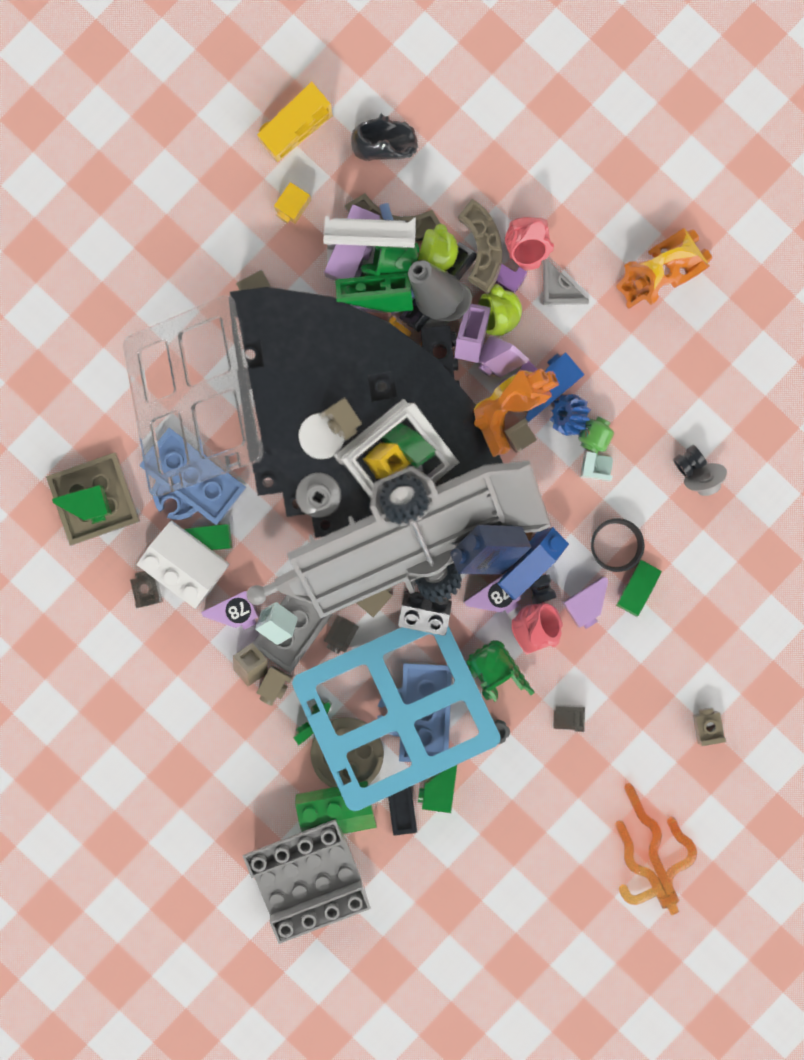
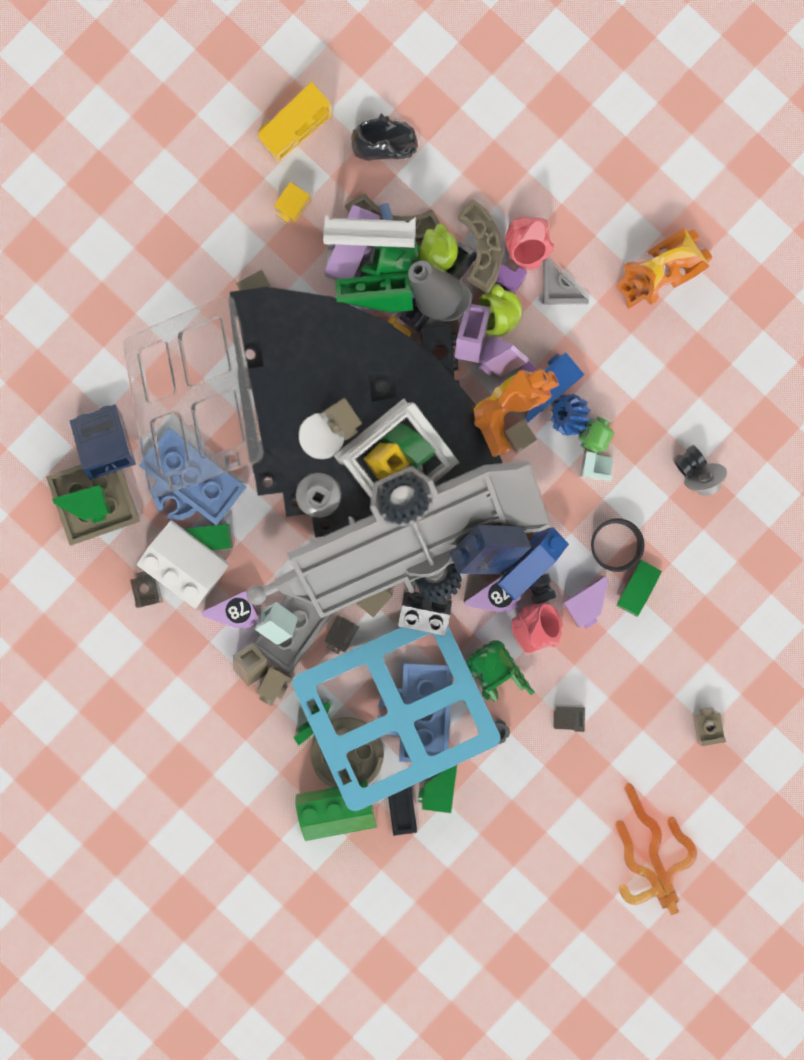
light grey slope [243,819,371,944] -> none
none -> dark blue brick [69,404,136,480]

